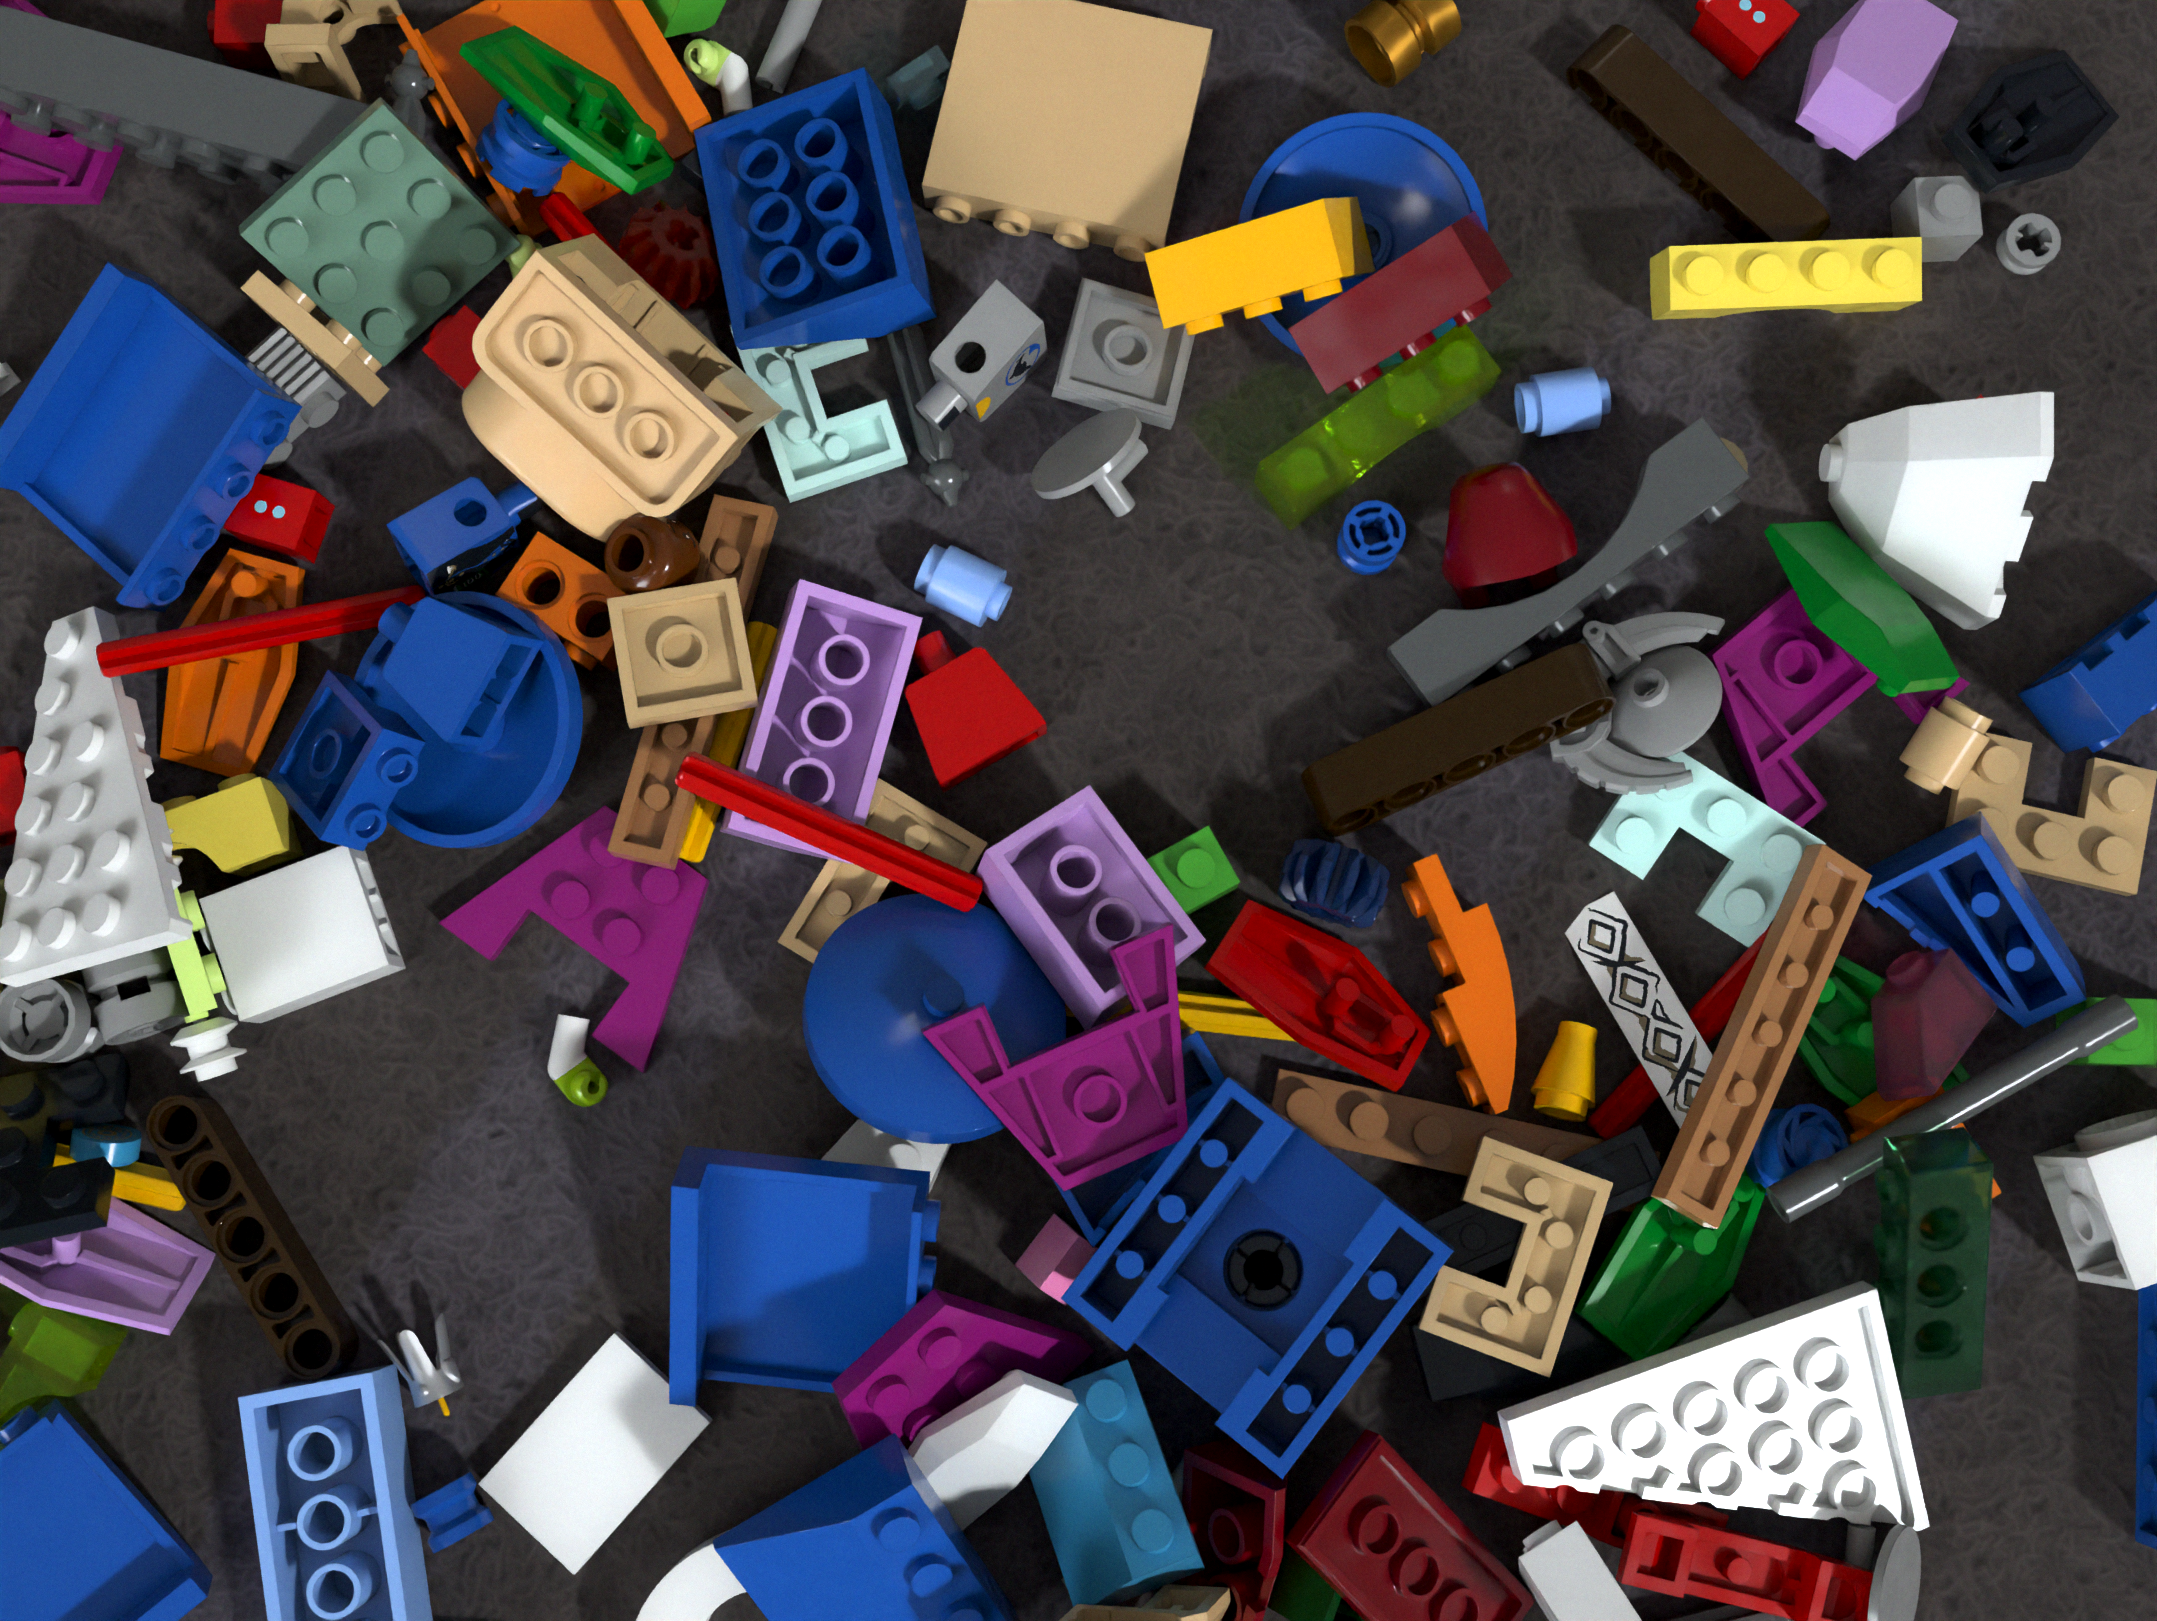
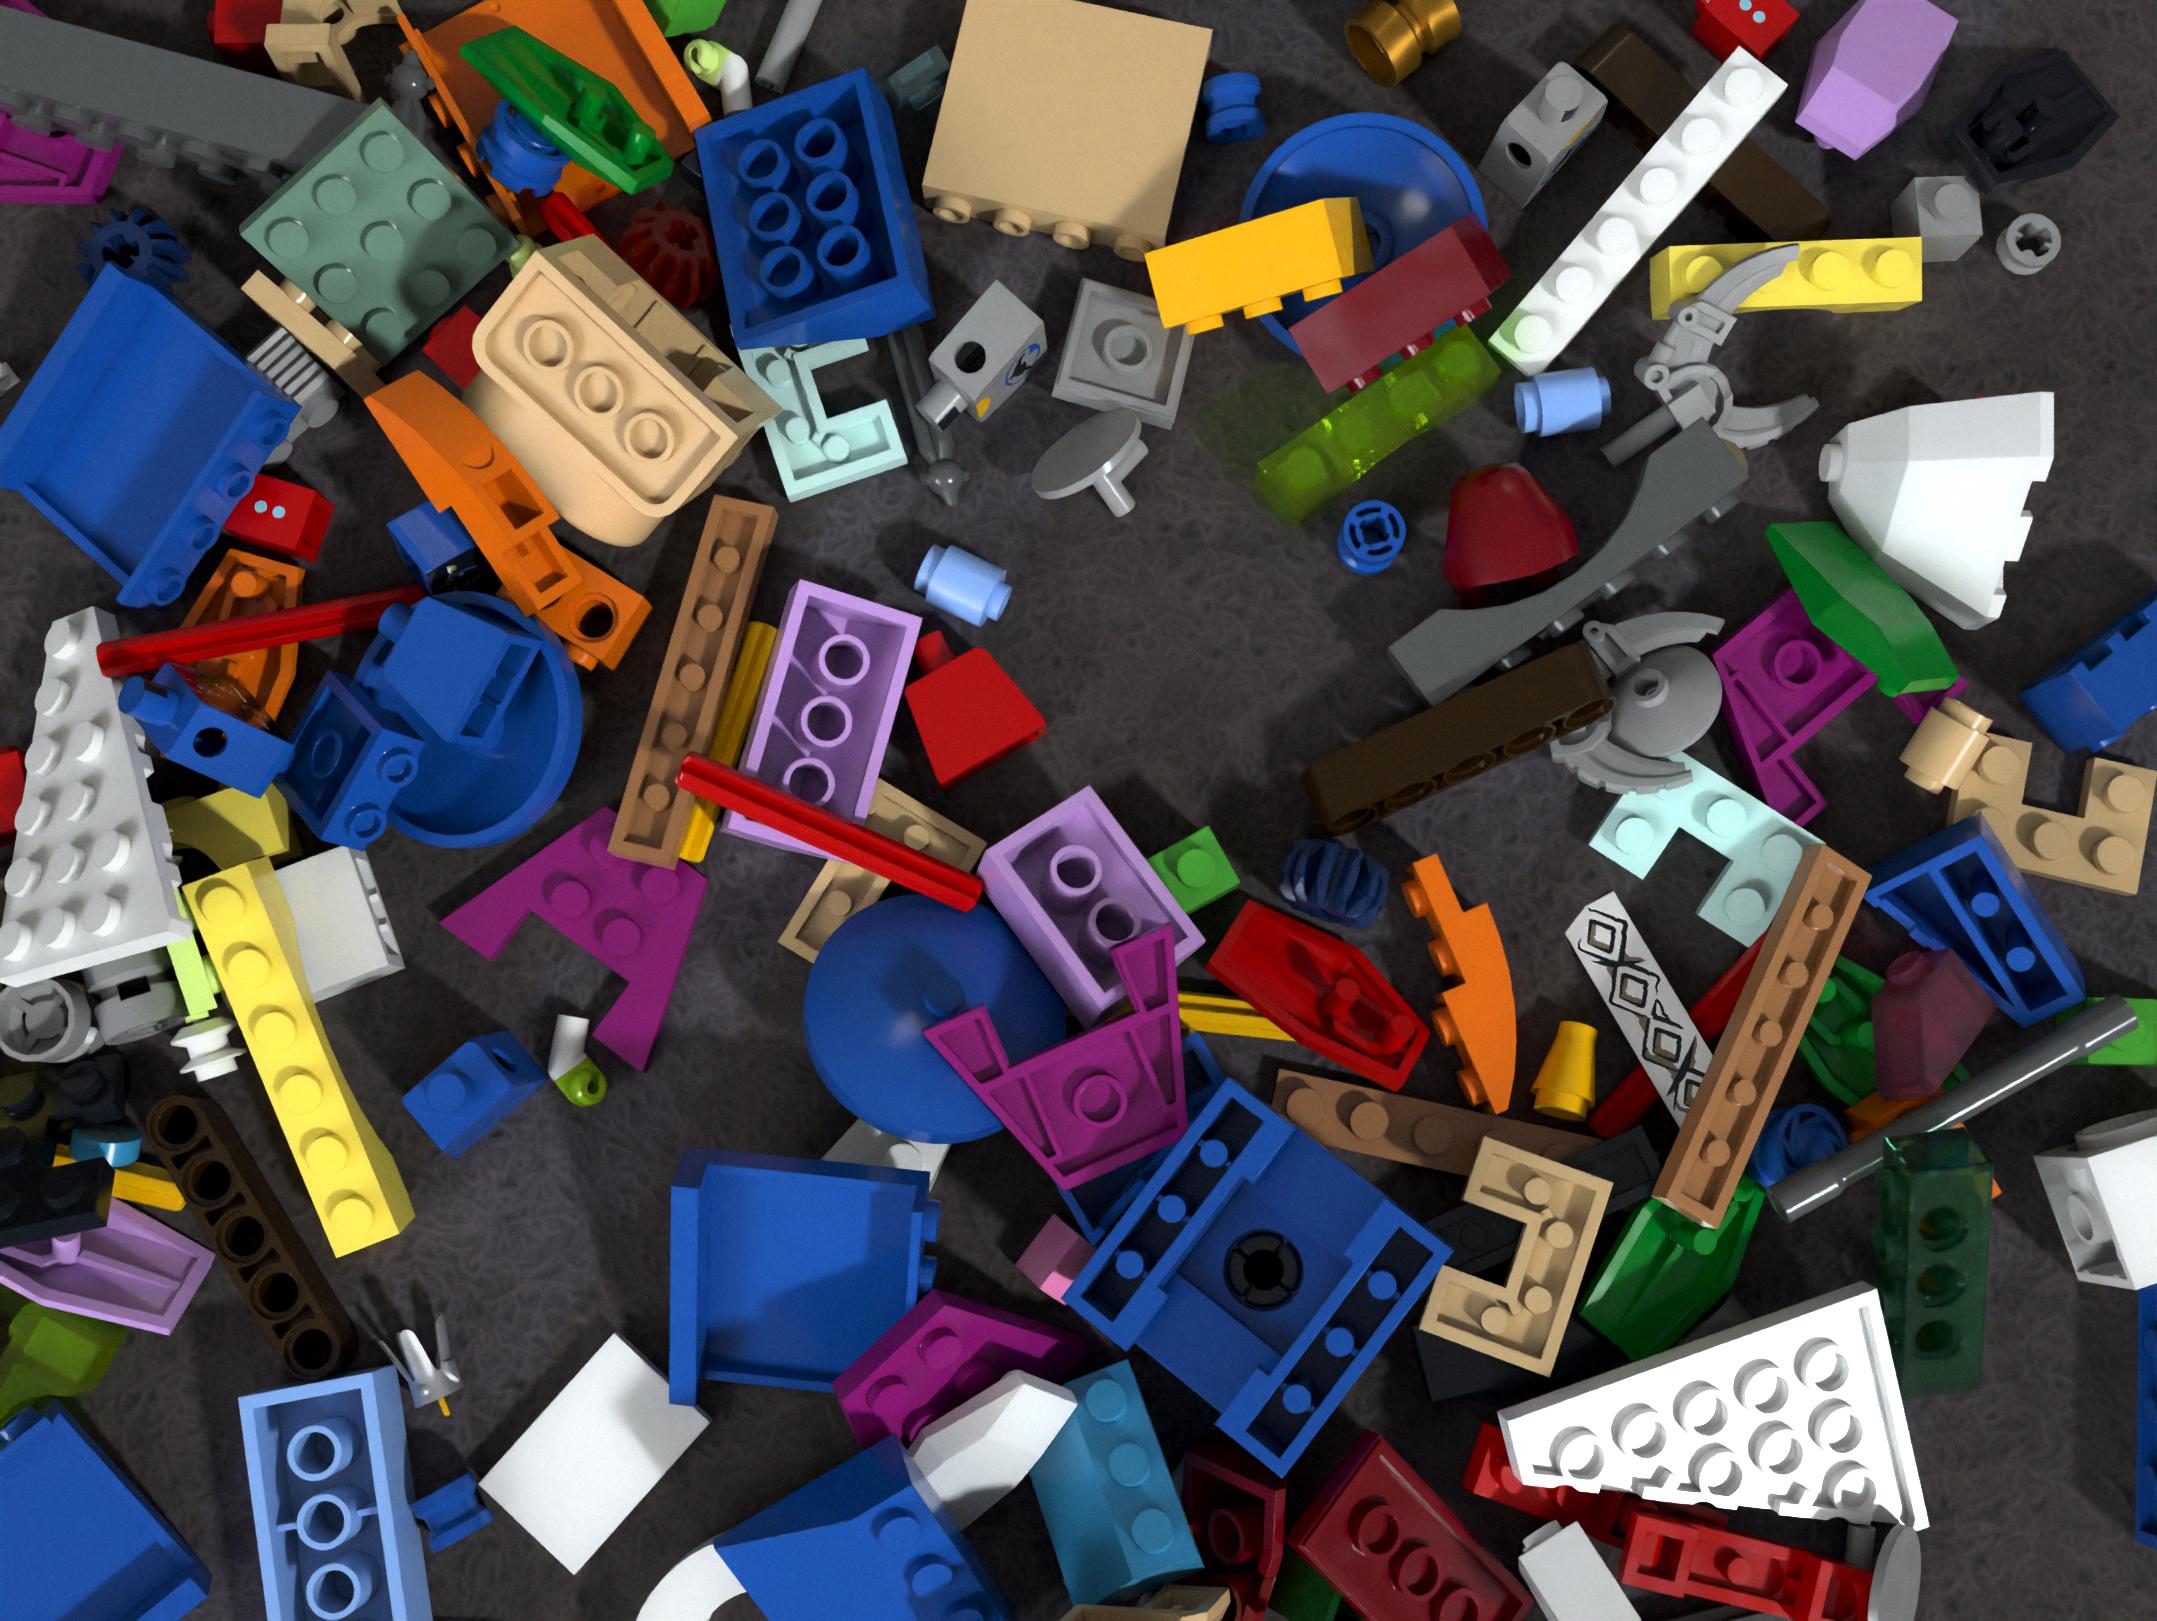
reddish brown head [604,513,701,595] -> none
tan plate [607,577,759,729] -> none
none -> dark blue gear [75,207,191,300]
none -> blue torso [118,661,296,799]
none -> light yellow arch [181,856,415,1258]
none -> orange slope [363,370,583,617]
none -> blue torso [400,1030,550,1160]
none -> blue wheel [1200,72,1267,145]
none -> light grey torso [1476,61,1608,209]
none -> white plate [1488,46,1788,378]
none -> light grey bar [1600,243,1819,469]

